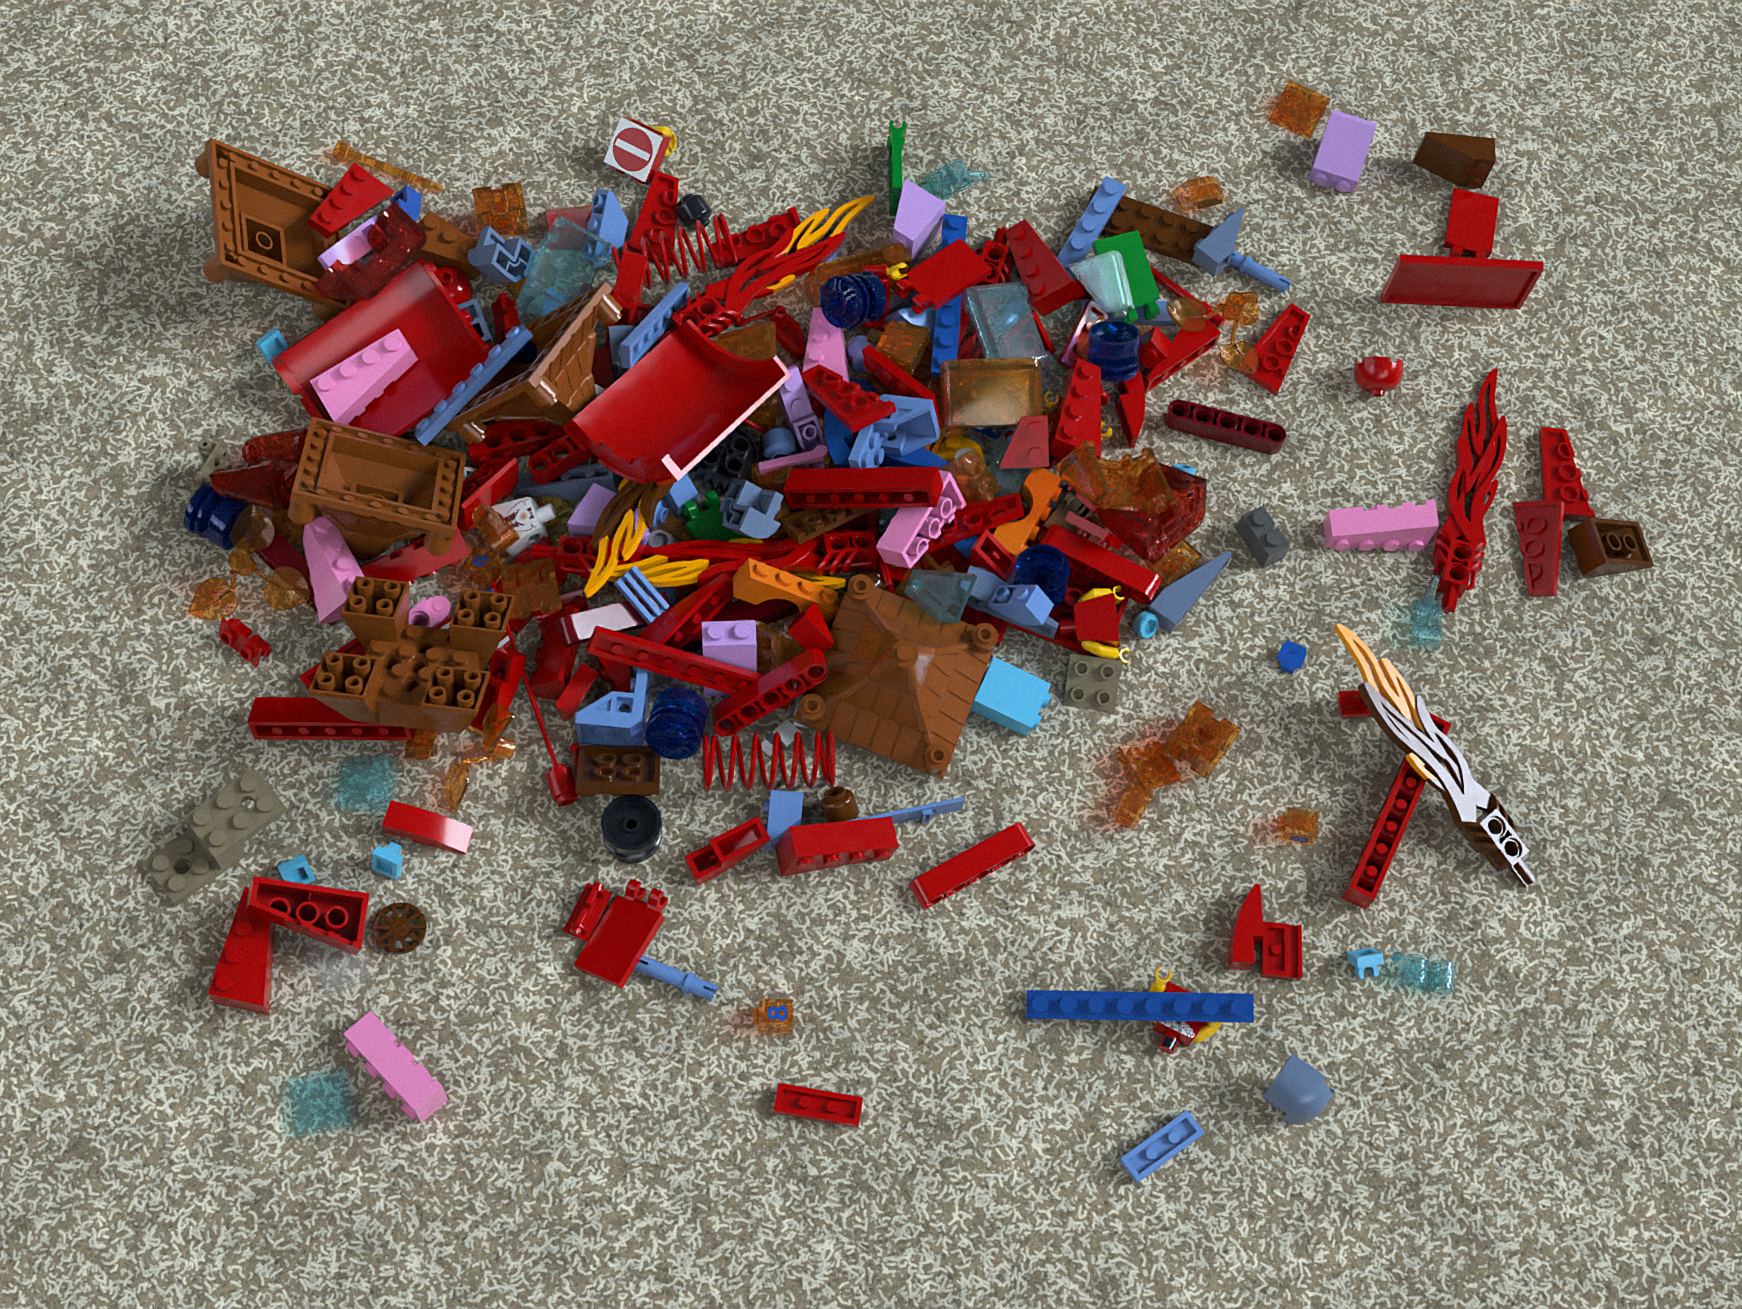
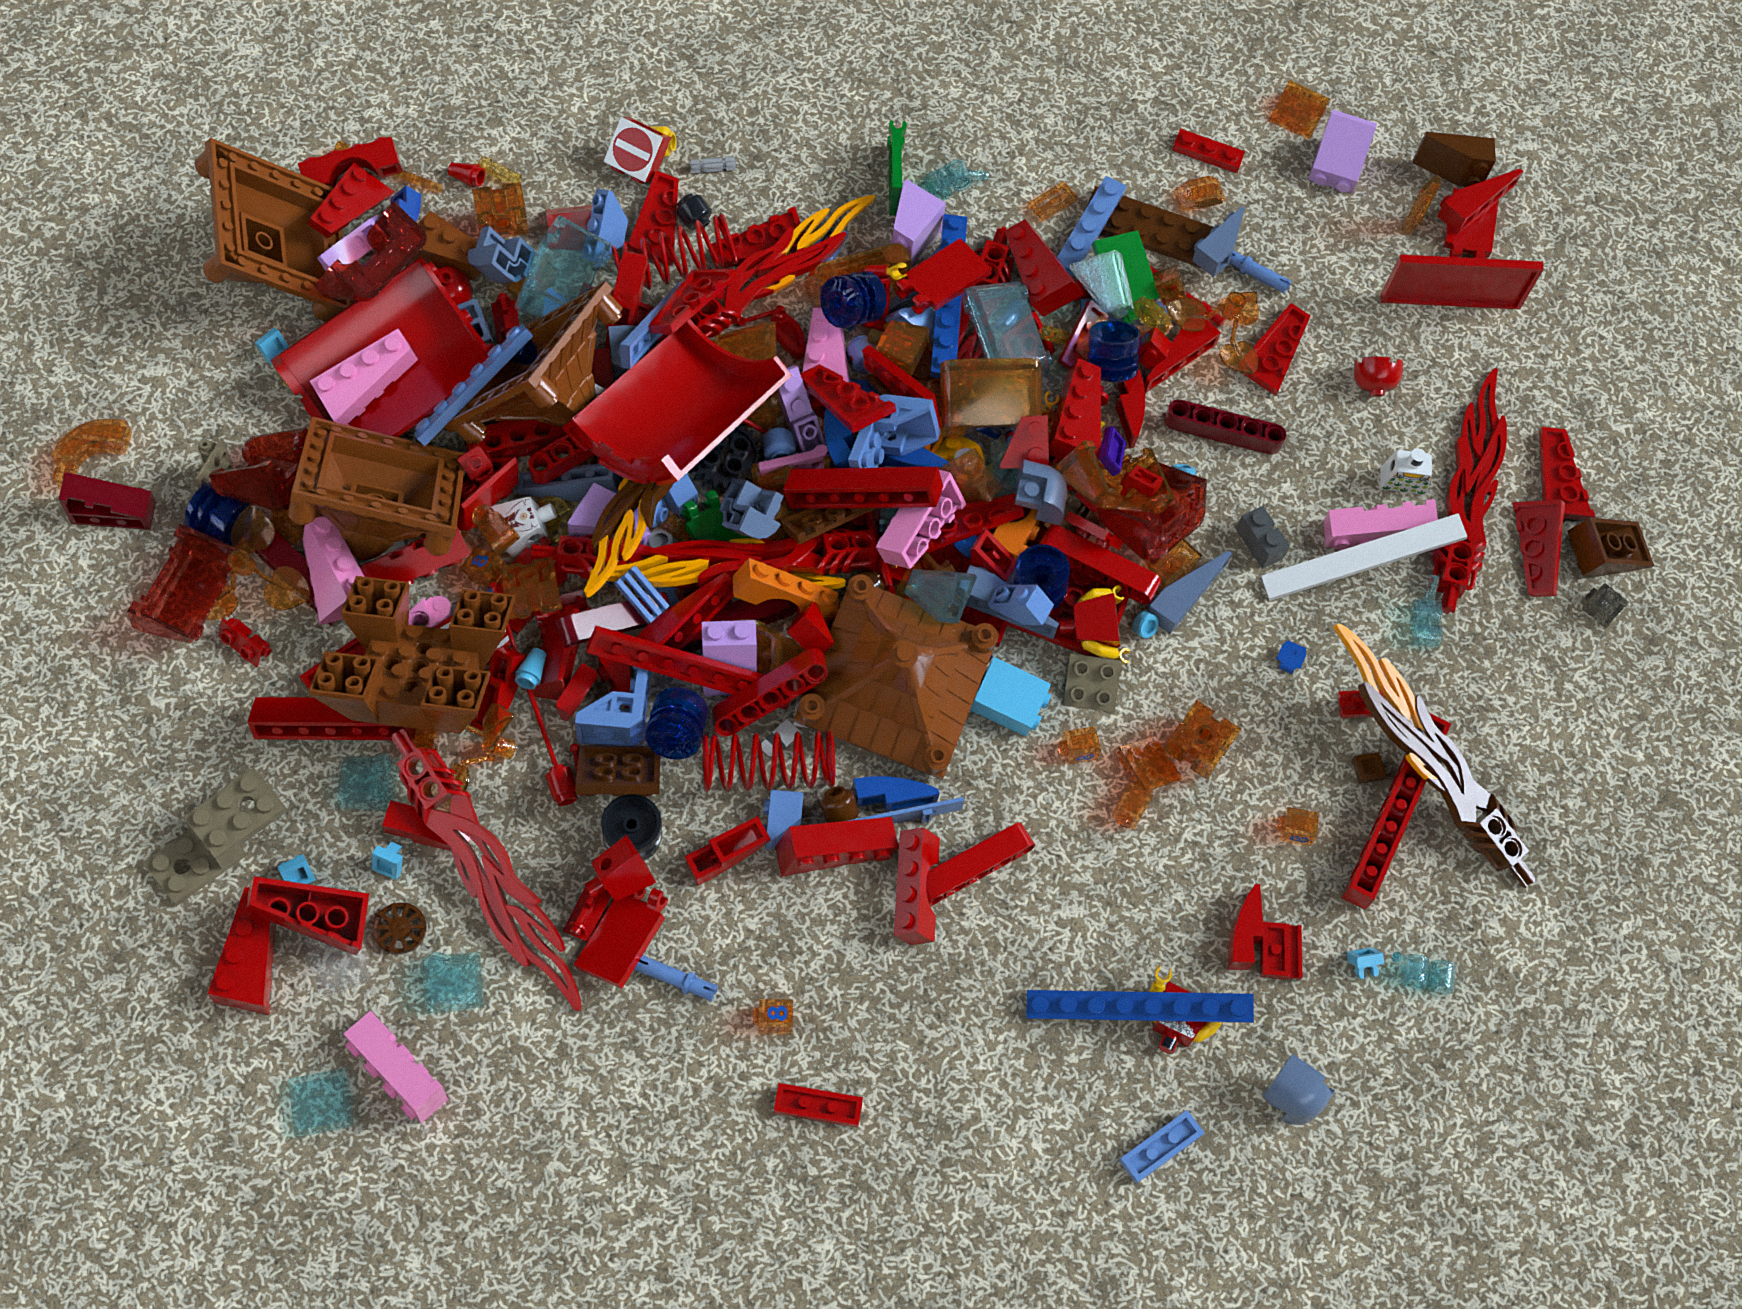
none -> clear orange arch [51,419,132,490]
none -> dark red wedge [58,472,156,530]
none -> clear red windscreen [127,524,242,644]
none -> red arch [298,136,403,188]
none -> red piece [391,728,582,1011]
none -> clear light blue slope [422,952,485,1014]
none -> red cone [448,162,485,188]
none -> red bracket [458,445,493,480]
none -> clear yellow axle [478,156,522,187]
none -> medium azure cone [515,648,547,689]
none -> red torso [584,835,656,901]
none -> red wing [649,269,737,335]
none -> light grey axle [689,156,736,173]
none -> blue slope [852,776,940,812]
none -> red arch [894,827,940,945]
none -> sand blue brick [1014,459,1067,525]
none -> clear orange tile [1027,181,1078,223]
none -> clear yellow axle [1038,325,1070,346]
none -> clear orange brick [1058,726,1101,765]
none -> dark purple tile [1099,425,1126,476]
none -> red bracket [1120,465,1164,497]
none -> clear yellow wheel [1133,296,1173,335]
none -> clear orange brick [1154,265,1186,306]
none -> red plate [1172,128,1245,173]
none -> white tile [1261,513,1467,601]
none -> reddish brown plate [1352,752,1387,784]
none -> white torso [1380,448,1432,495]
none -> clear orange tile [1401,175,1442,235]
none -> red slope [1437,168,1523,233]
none -> clear smoke brick [1582,583,1629,628]

